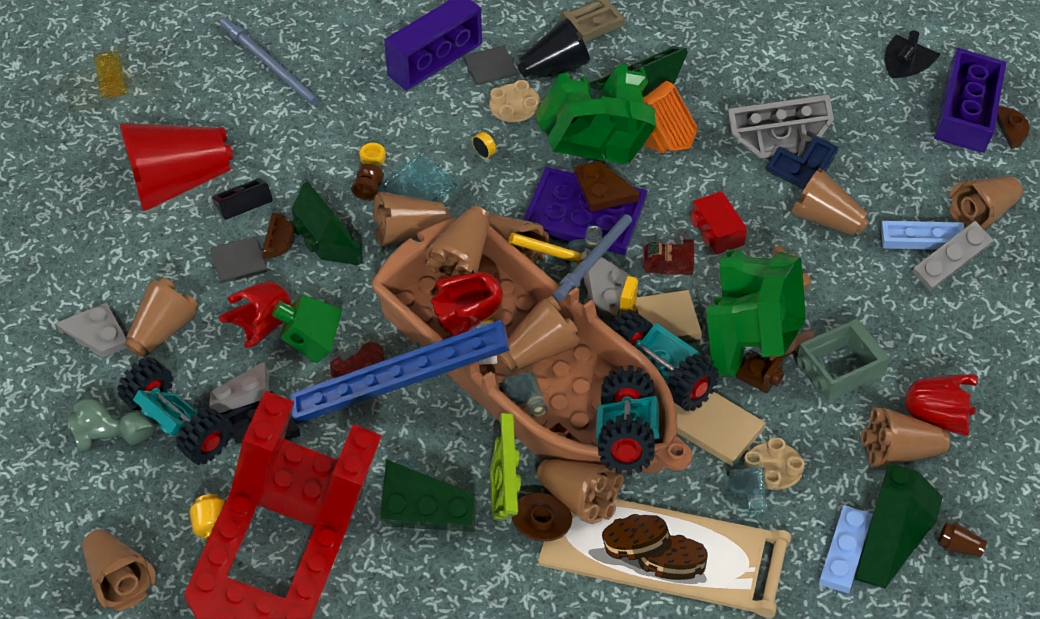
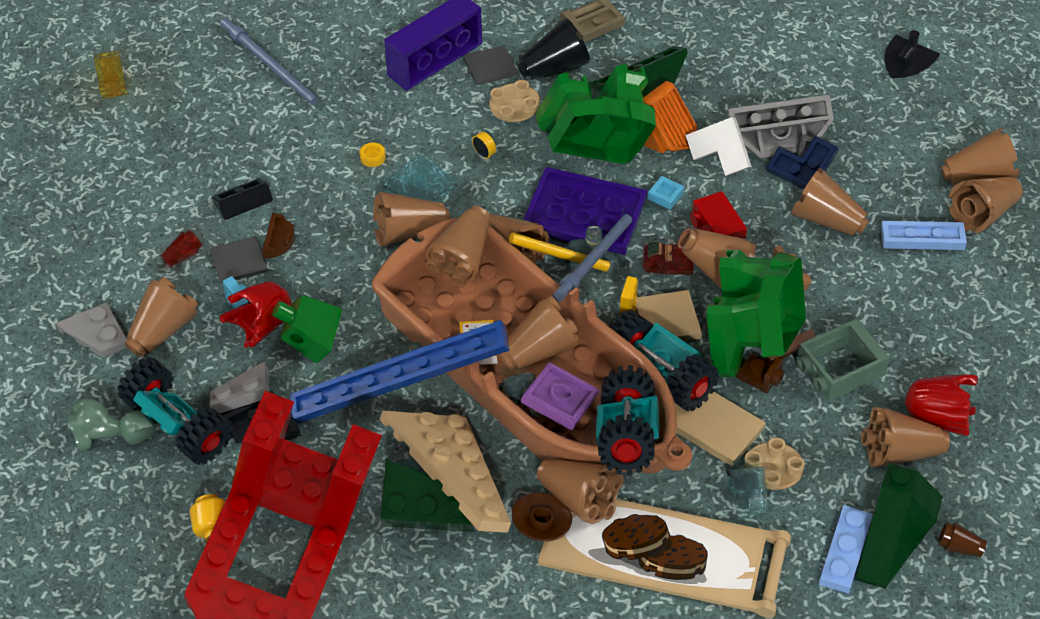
medium nougat cone [82,529,155,611] -> none
red cone [120,123,233,211] -> none
dark green wedge [291,179,363,265] -> none
clear red leg [330,342,384,379] -> none
reddish brown wheel [351,164,384,201] -> none
red hair [431,272,503,337] -> none
lime wing [490,413,521,521] -> none
reddish brown wing [574,161,640,212] -> none
light grey wing [581,249,631,321] -> none
light grey plate [912,221,994,291] -> none
dark purple brick [934,48,1007,153] -> none
reddish brown plate [996,107,1030,149] -> none
none -> clear red cone [160,230,202,268]
none -> medium azure plate [222,276,248,309]
none -> tan wing [380,411,511,533]
none -> medium lavender tile [521,362,600,431]
none -> medium azure plate [648,176,685,210]
none -> medium nougat cone [678,228,756,289]
none -> white tile [686,117,752,176]
none -> medium nougat cone [941,128,1019,185]

